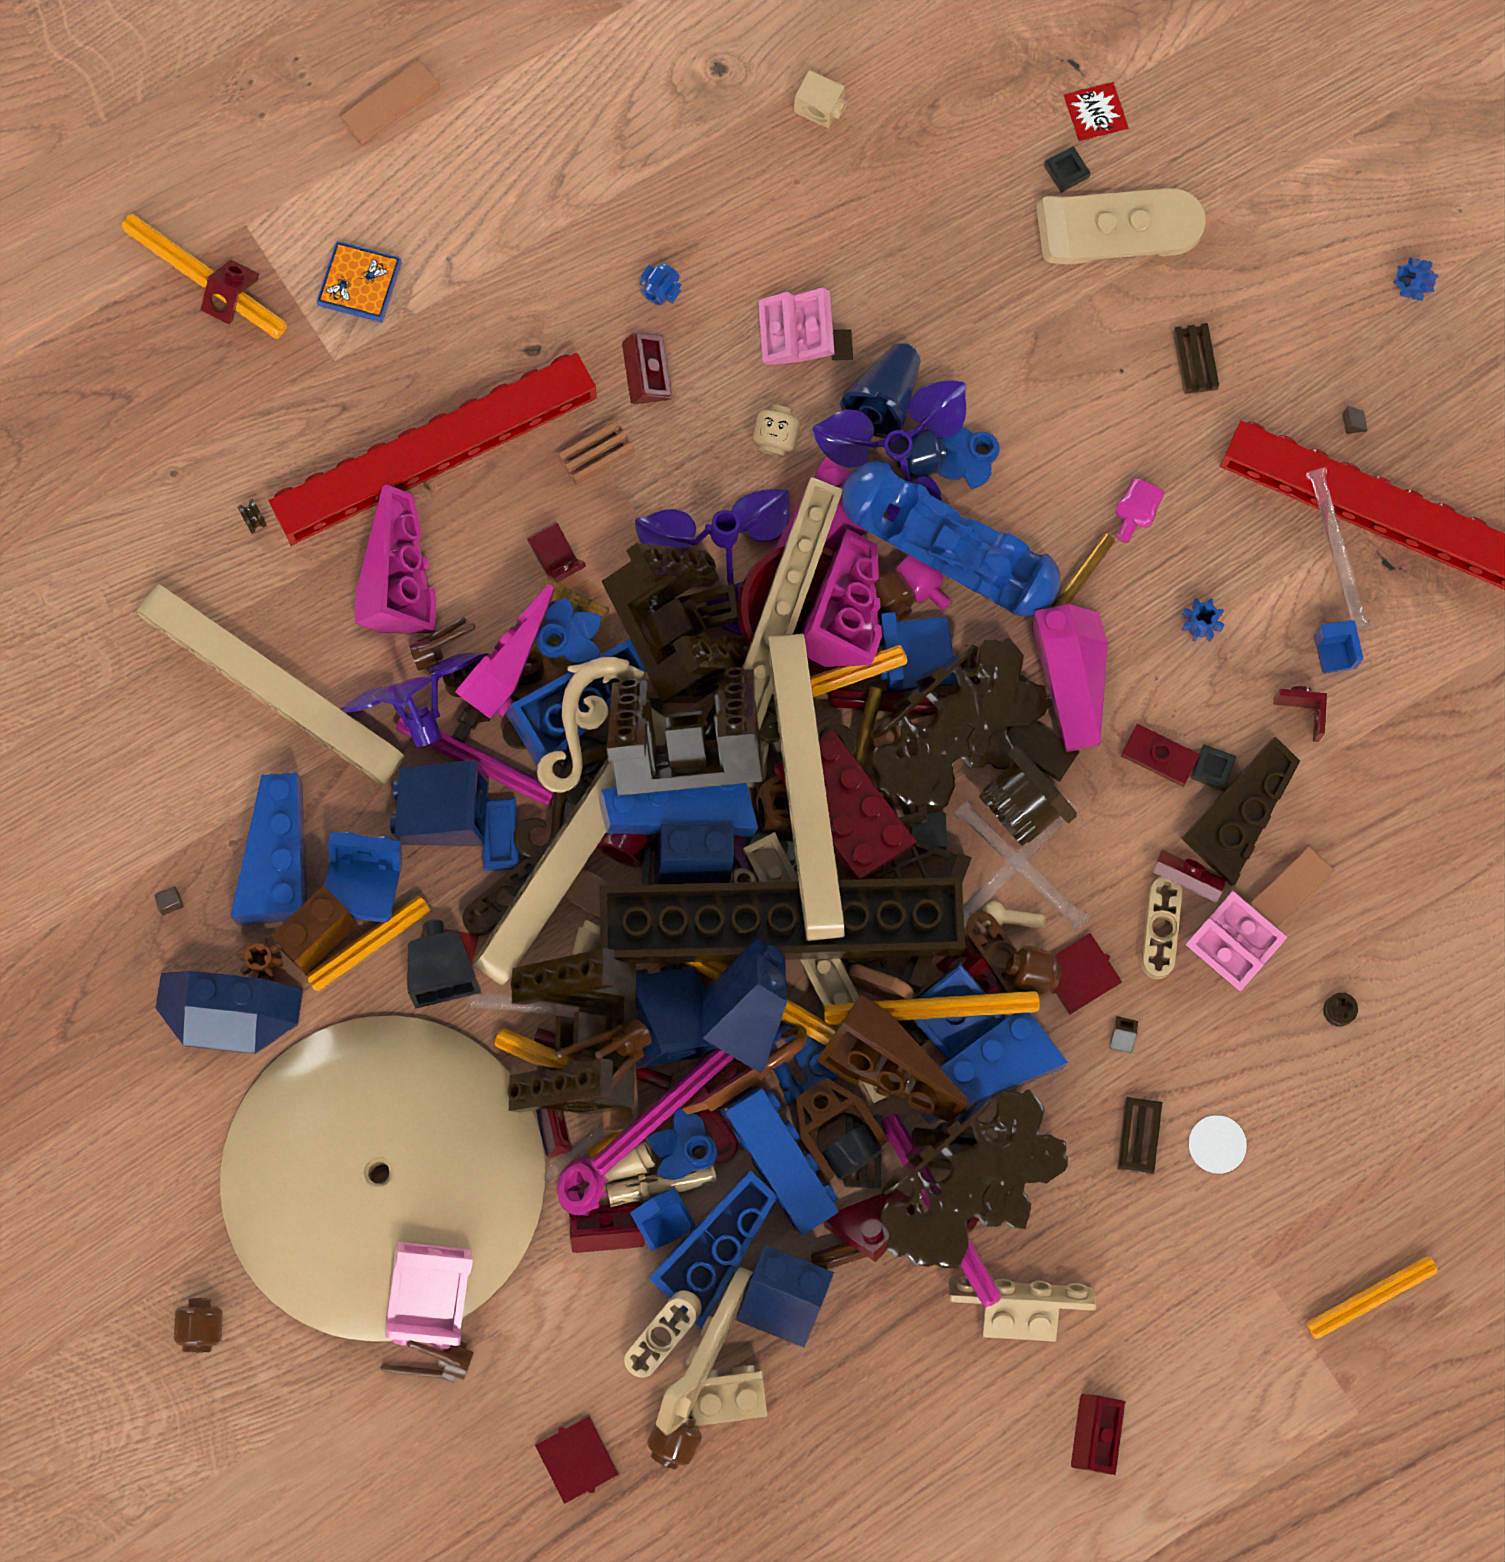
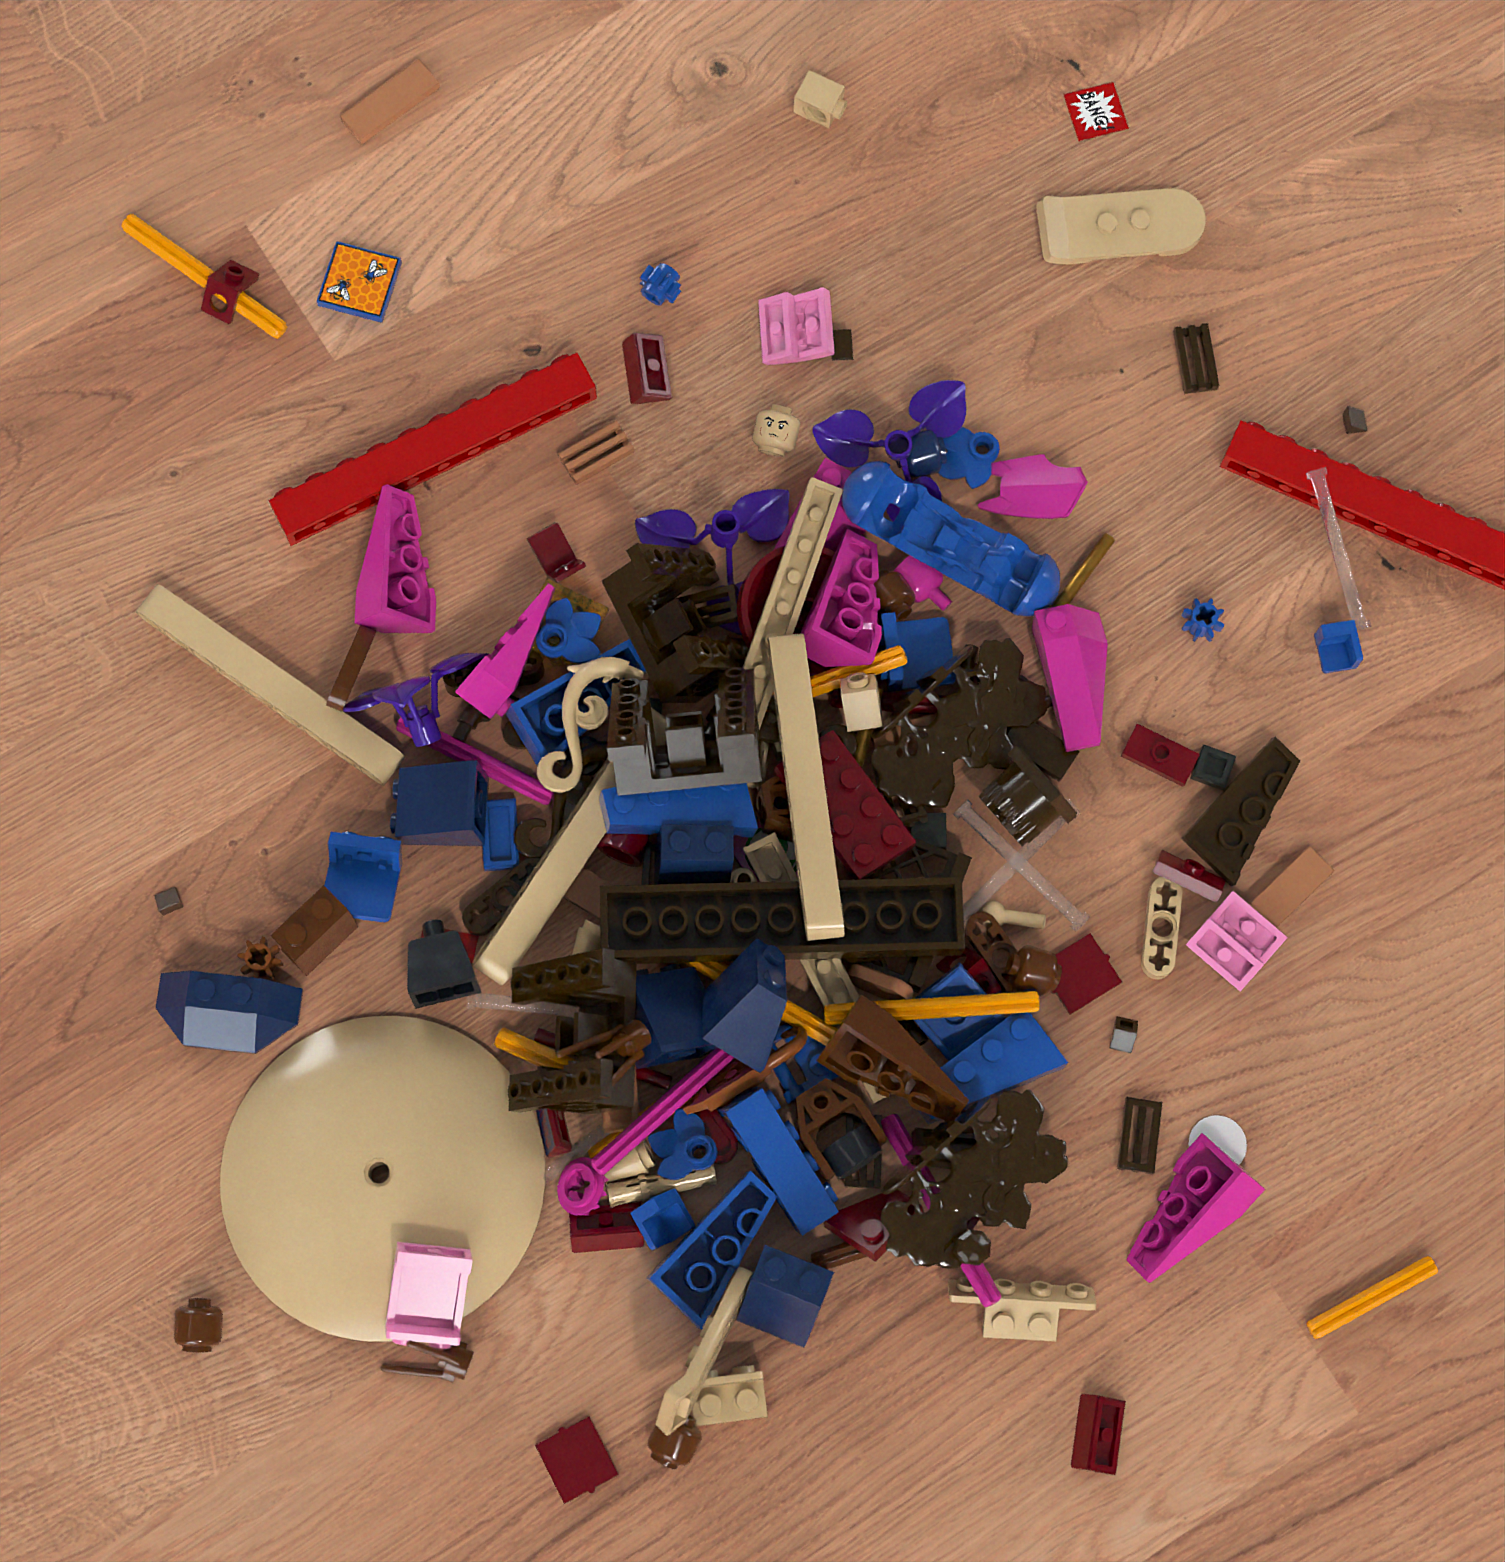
blue wedge [230,773,307,925] -> none
dark brown bush [238,499,267,534] -> none
light orange axle [306,896,430,991] -> none
reddish brown plant [409,617,476,675] -> none
tan beam [624,1291,702,1378] -> none
dark blue cone [840,343,921,438] -> none
pearl dark grey tile [1044,146,1091,193] -> none
dark pink piece [1116,479,1165,543] -> none
dark red bracket [1274,686,1327,742] -> none
dark brown bush [1323,993,1358,1027] -> none
blue gear [1394,257,1439,301] -> none
none -> reddish brown beam [326,624,377,712]
none -> tan brick [841,673,883,732]
none -> dark brown tile [953,1229,991,1265]
none -> dark pink shield [978,454,1088,519]
none -> dark pink wedge [1126,1133,1265,1283]

